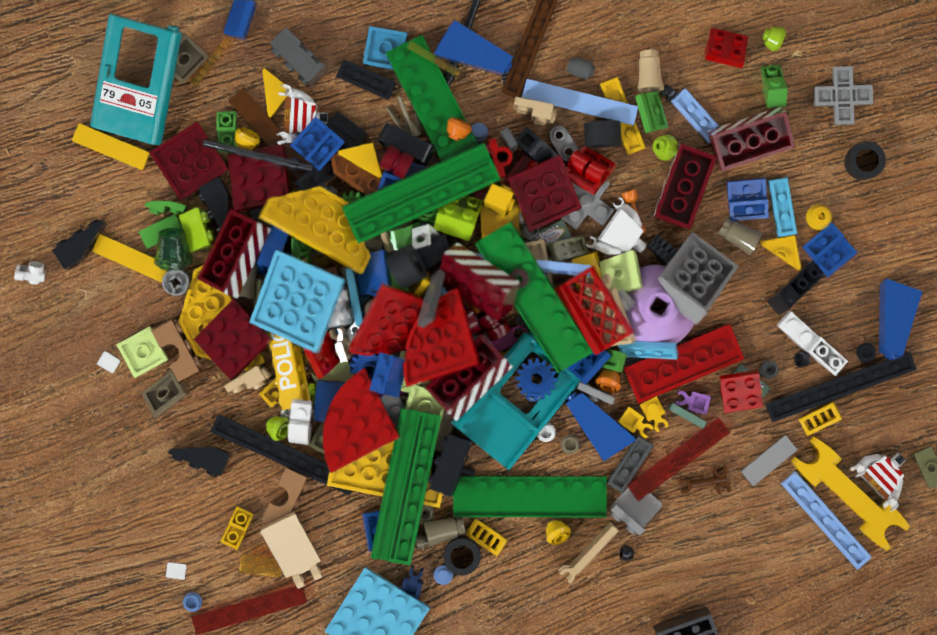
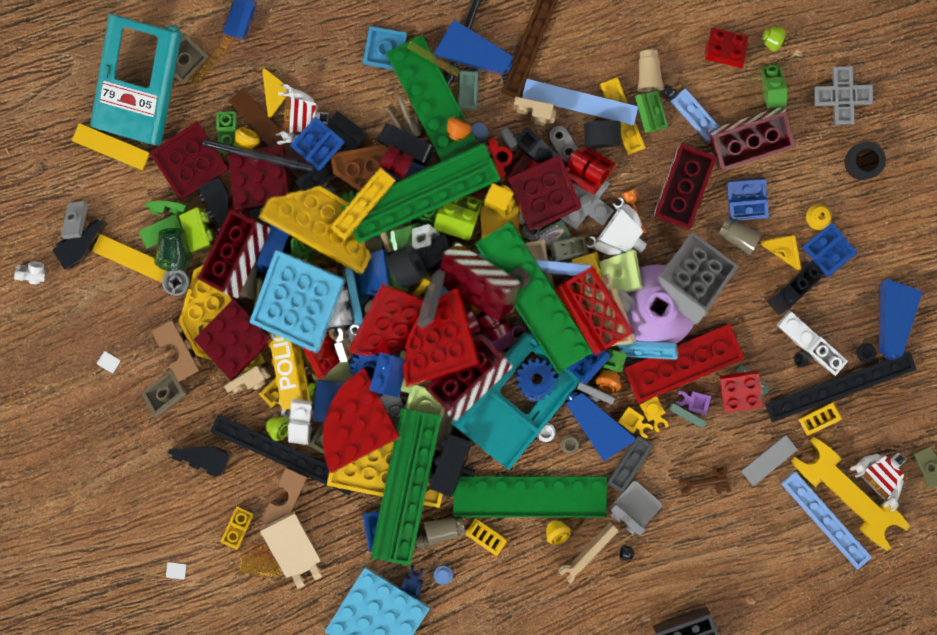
yellowish green plate [116,326,169,378] -> none
medium blue plate [183,592,202,612] -> none
clear red tile [191,585,307,635] -> none
dark grey wedge [270,28,328,87] -> none
black plate [336,59,396,101] -> none
yellow tile [338,142,382,178] -> none
dark tan plate [420,505,434,522] -> none
black piece [444,536,480,576] -> none
dark grey brick [566,56,596,80] -> none
clear red tile [626,417,730,501] -> none
black tyre [647,234,677,265] -> none
lime cone [653,134,678,161] -> none
dark grey plate [759,360,778,379] -> none
medium azure tile [768,177,797,237] -> none
none -> light grey plate [61,201,88,239]
none -> yellow tile [330,168,396,240]
none -> sand green tile [458,70,479,110]

